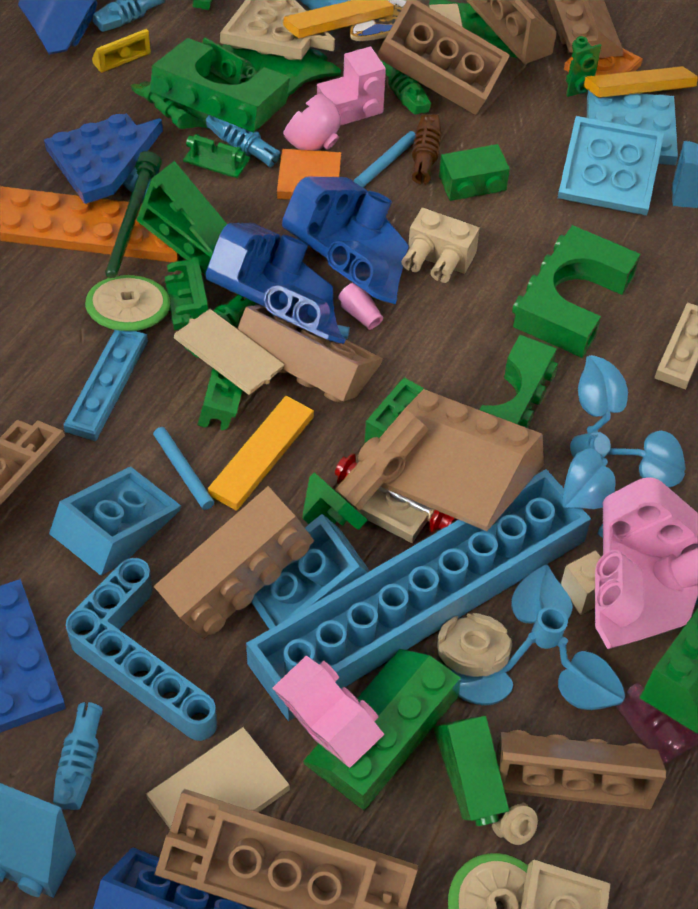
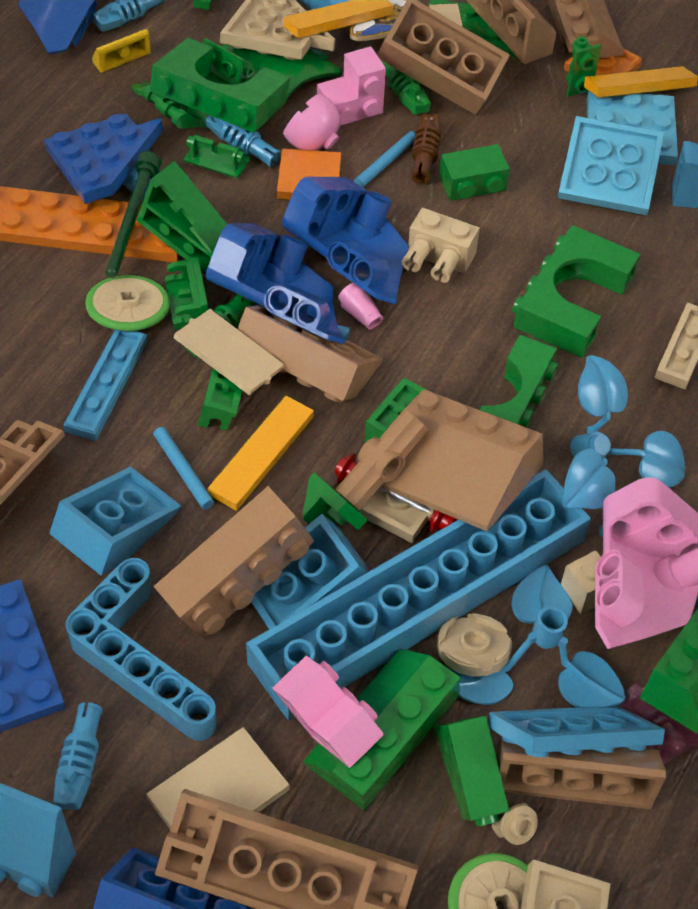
none -> dark azure plate [488,706,665,757]

